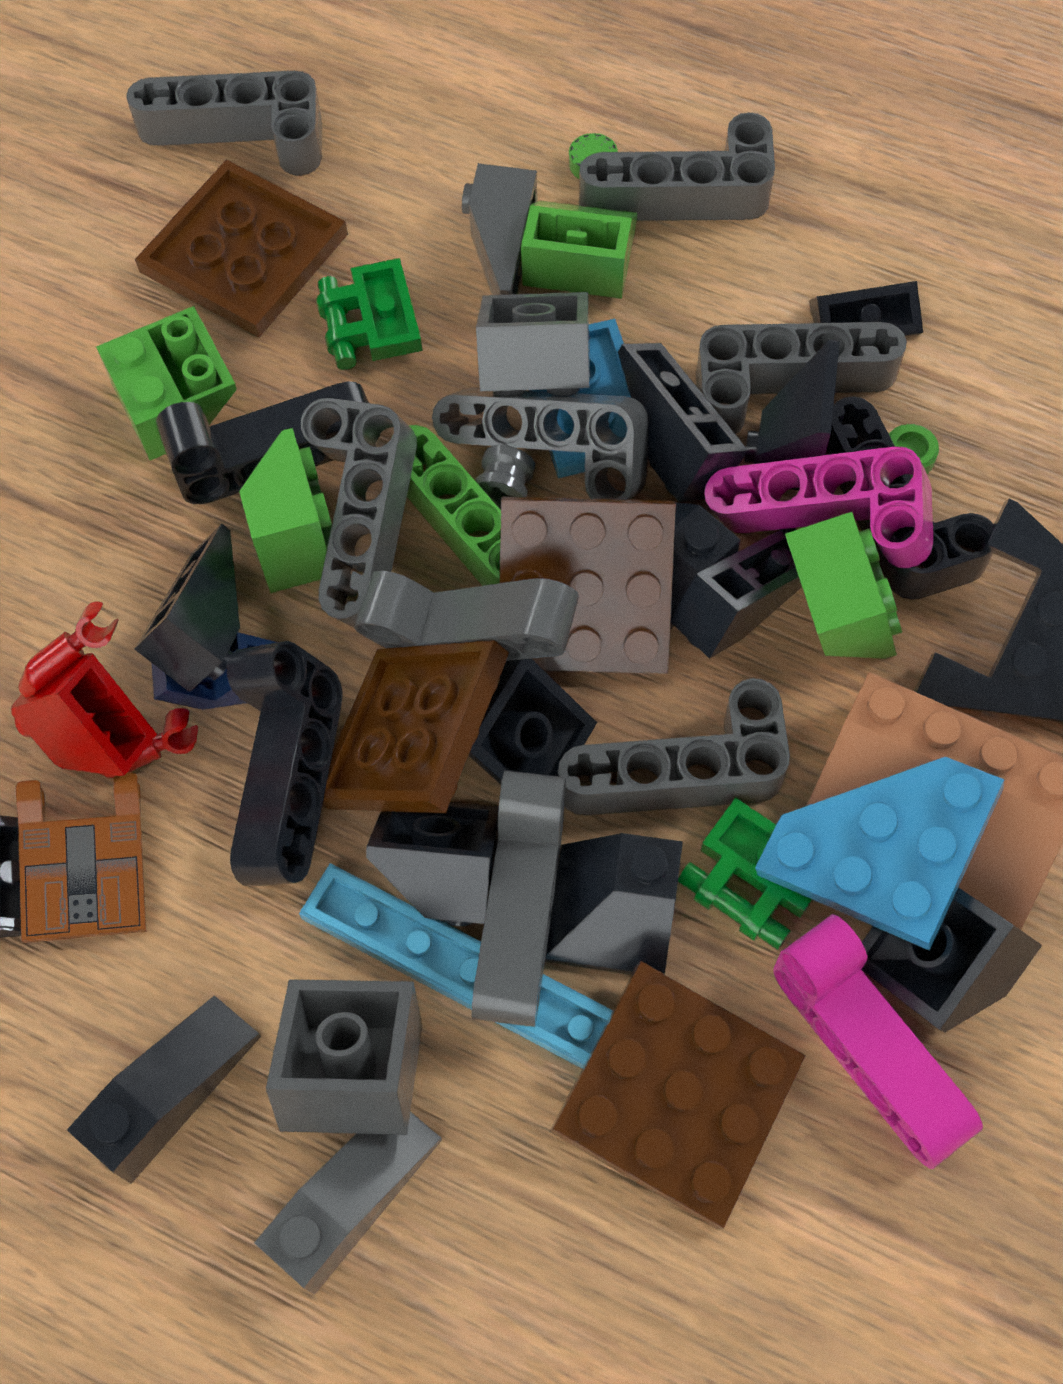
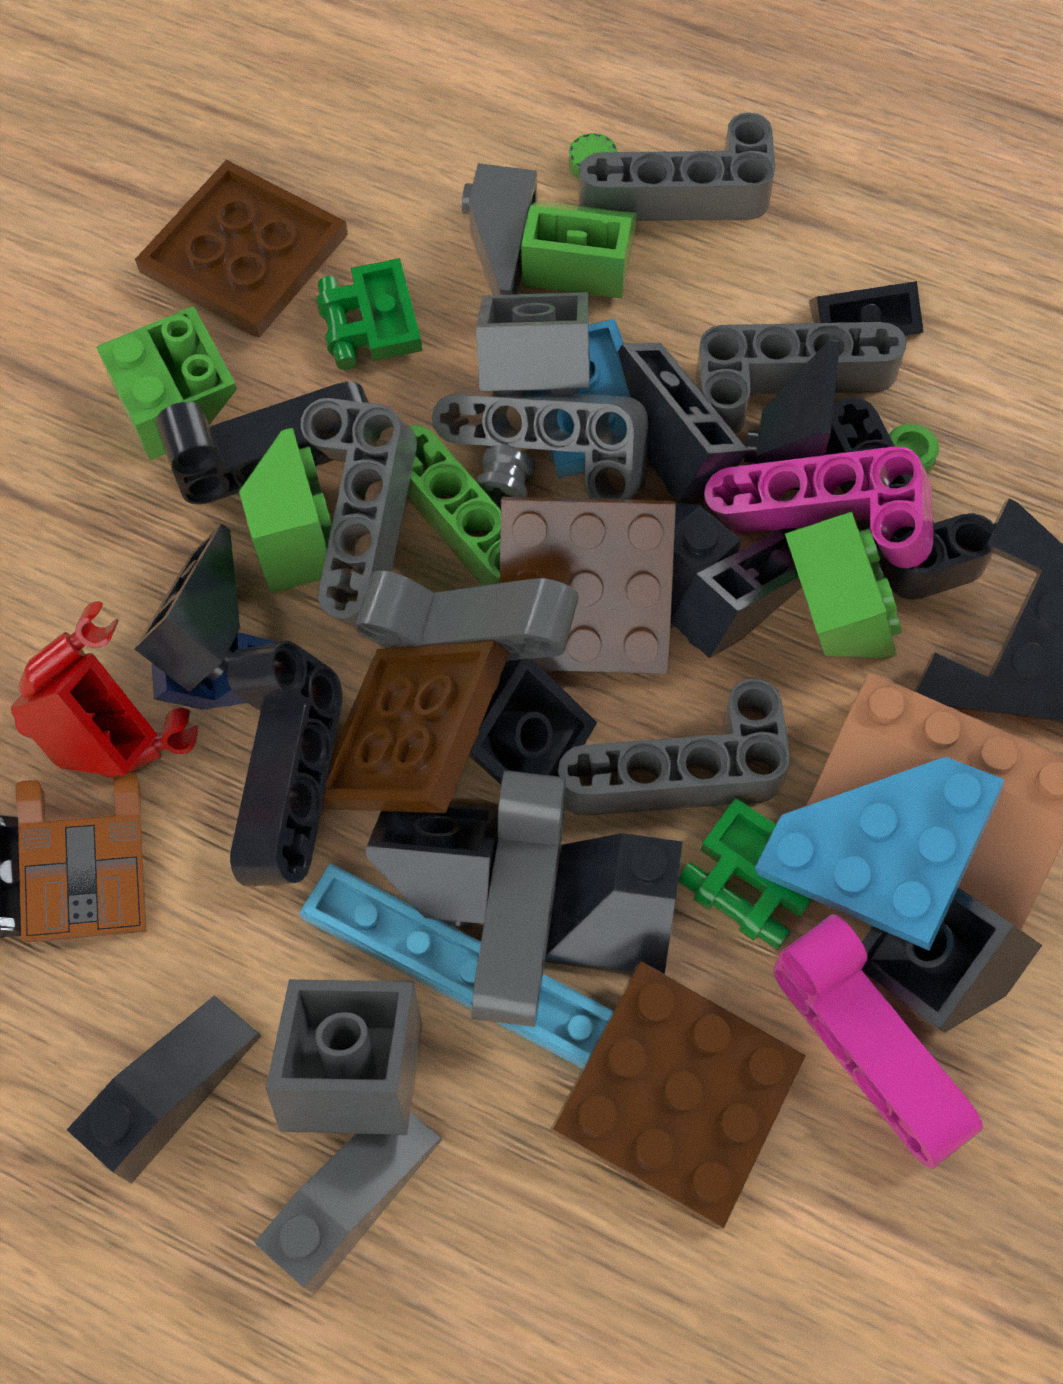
dark grey beam [126,70,322,176] -> none

